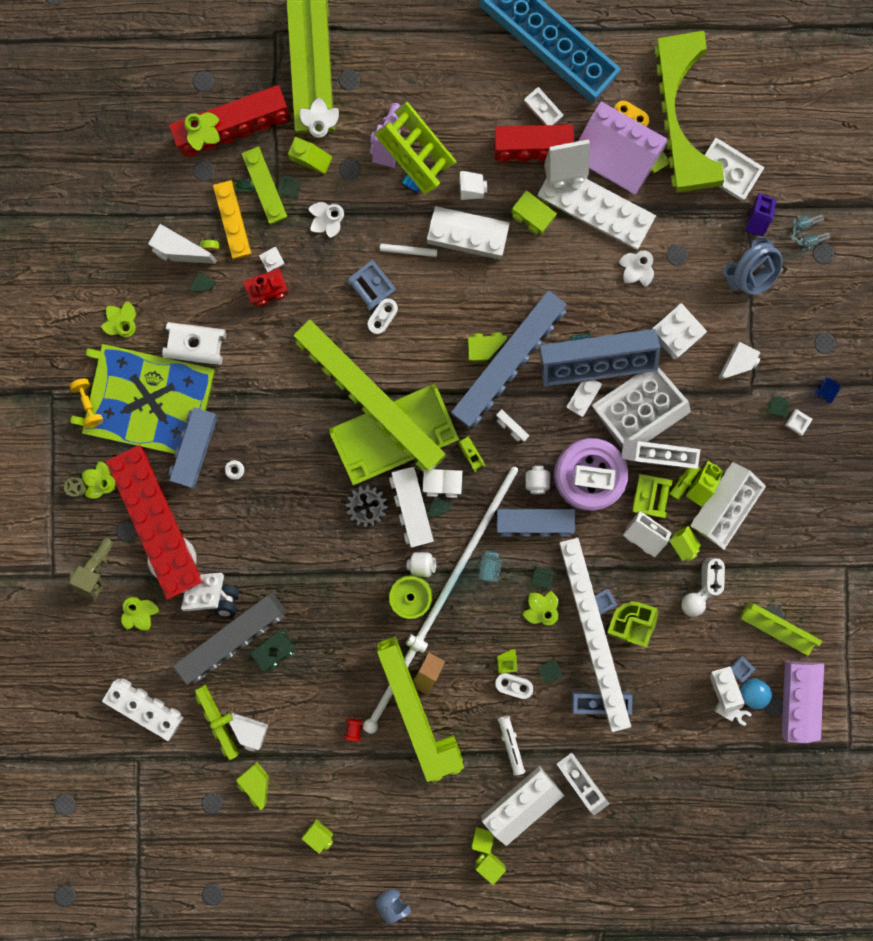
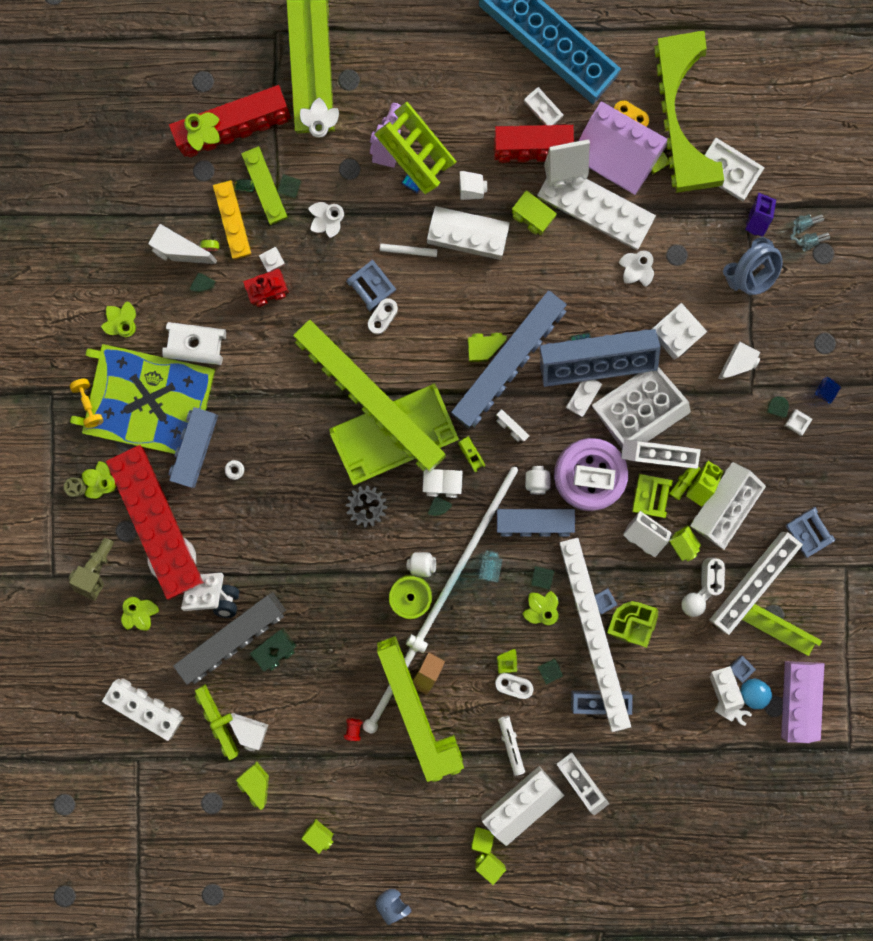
lime slope [288,137,333,175] -> none
white brick [389,467,434,547] -> none
none -> white brick [709,532,803,635]
none -> sand blue plate [785,507,835,558]

